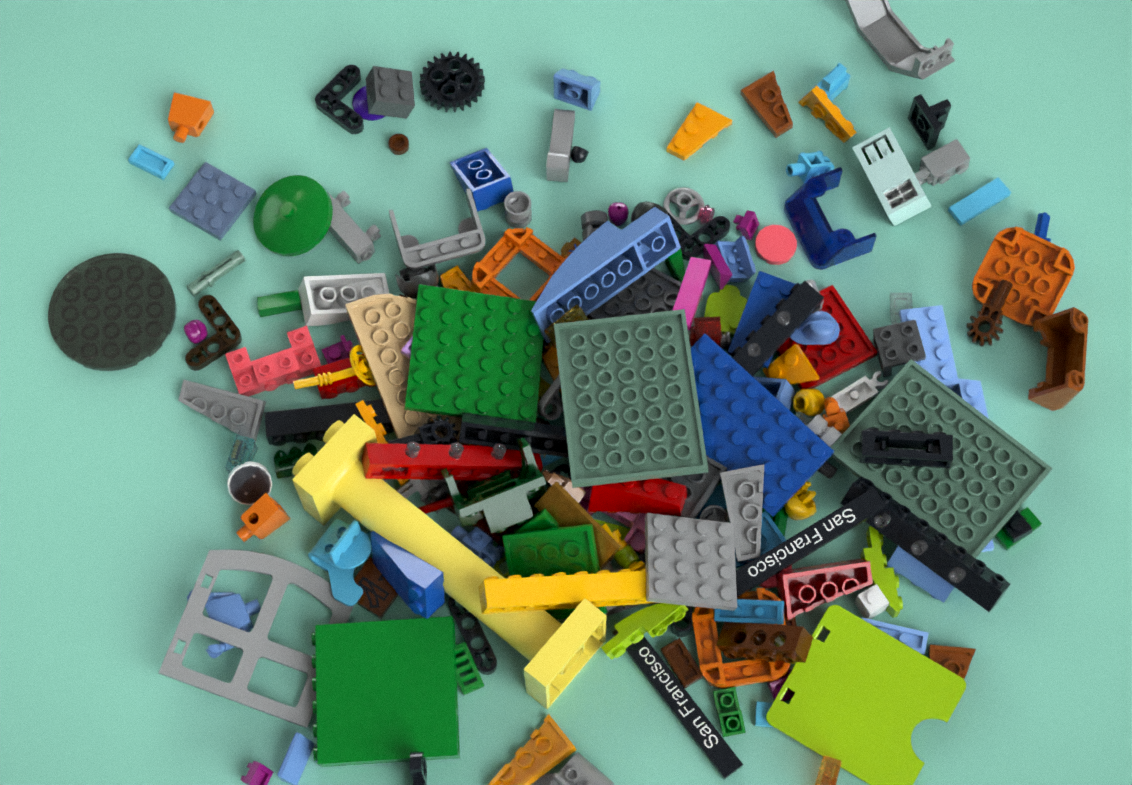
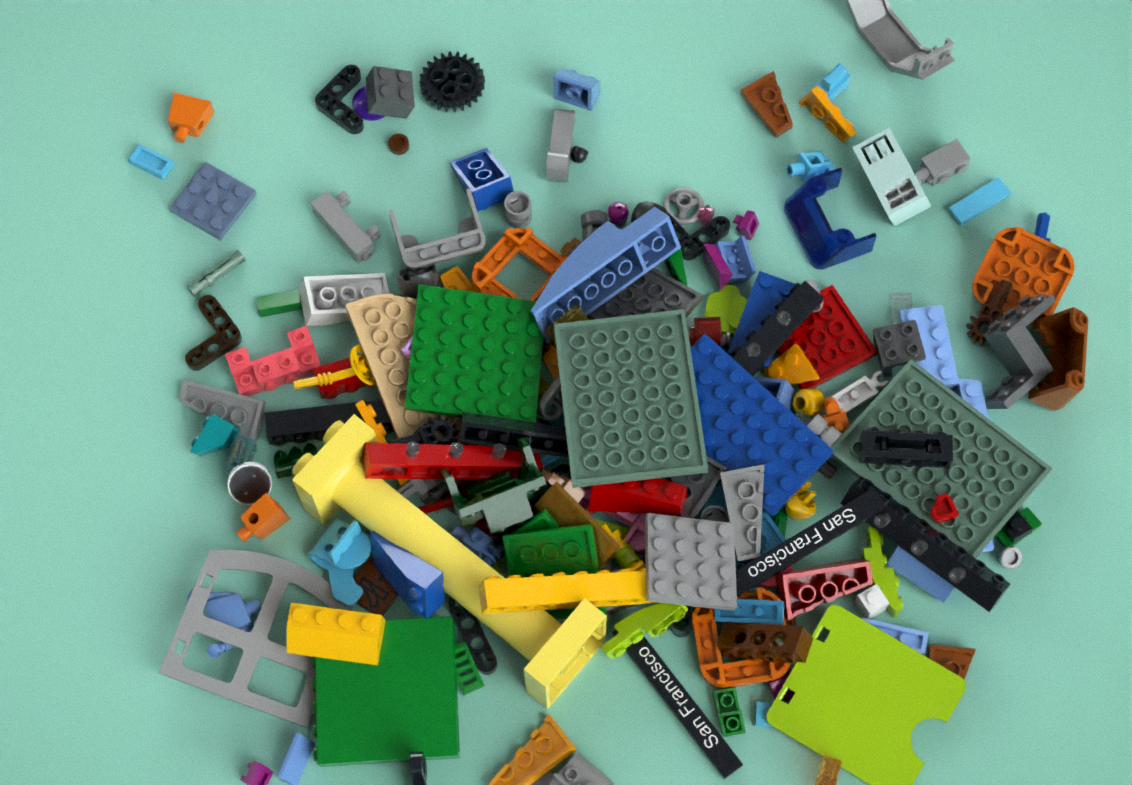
clear smoke tile [48,253,177,371] -> none
magenta piece [184,320,208,344] -> none
green dish [253,175,333,257] -> none
magenta bracket [321,335,354,364] -> none
reddish brown plate [660,637,704,688] -> none
light orange wing [666,102,732,161] -> none
dark pink tile [672,257,712,330] -> none
coral tile [755,225,797,265] -> none
medium blue piece [790,311,840,345] -> none
black bracket [908,94,951,150] -> none
none -> teal slope [190,413,240,456]
none -> yellow slope [287,603,386,666]
none -> red tile [930,494,959,523]
none -> dark grey bracket [983,294,1056,409]
none -> light grey tile [998,545,1022,569]

